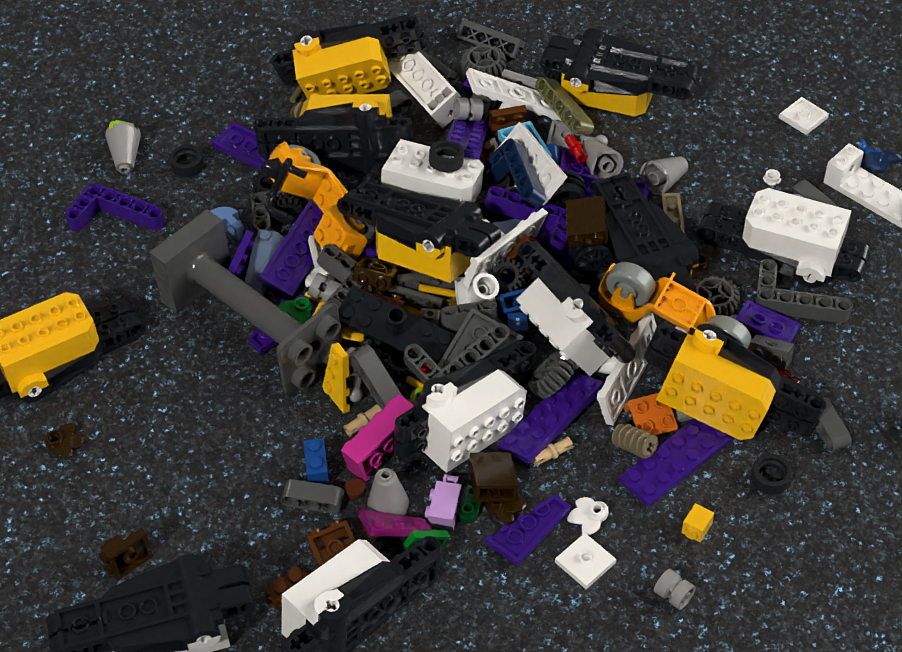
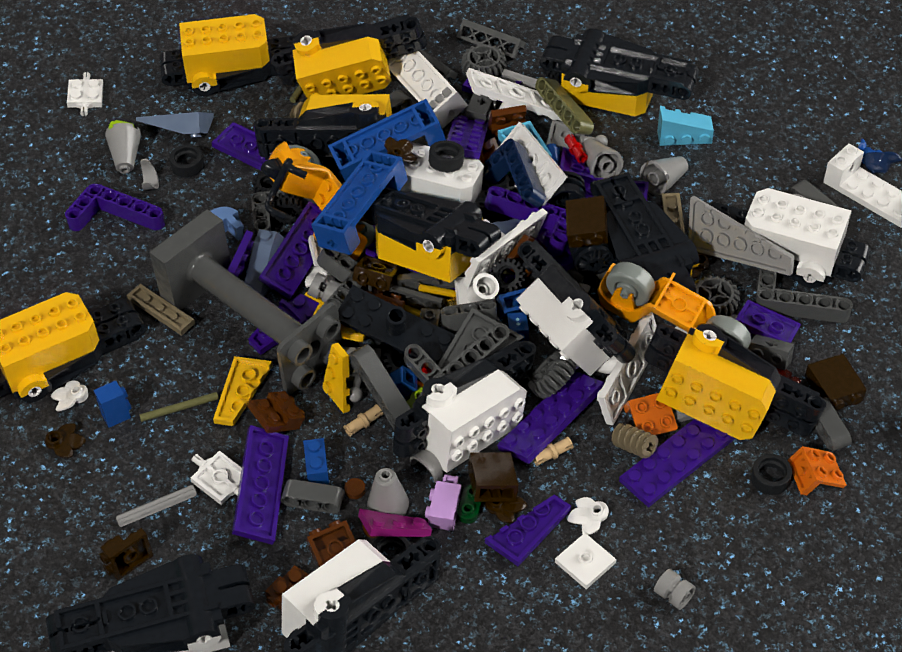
green plate [278,297,312,324] -> none
dark pink wedge [341,394,413,484] -> none
green plate [403,530,450,551] -> none
light grey wheel [453,97,483,121] -> none
yellow brick [682,503,714,543] -> none
white plate [763,169,781,186] -> none
white plate [779,97,829,135] -> none
none -> white plate [51,381,88,411]
none -> white plate [67,72,103,116]
none -> blue brick [94,381,132,428]
none -> light grey axle [116,485,197,527]
none -> dark tan plate [127,284,195,336]
none -> sand blue wedge [136,112,214,138]
none -> olive bar [139,392,219,422]
none -> light grey helmet [140,159,159,190]
none -> yellow piece [160,14,296,96]
none -> white plate [191,451,242,505]
none -> yellow wing [213,356,273,426]
none -> dark purple plate [232,425,289,545]
none -> reddish brown plate [247,391,305,433]
none -> blue plate [311,150,408,255]
none -> blue plate [328,99,446,181]
none -> dark brown plate [384,137,418,163]
none -> blue brick [389,366,417,398]
none -> light grey helmet [410,450,443,483]
none -> medium azure wedge [657,106,714,146]
none -> light grey wing [688,196,794,276]
none -> orange bracket [787,446,847,496]
none -> dark brown brick [805,354,867,411]

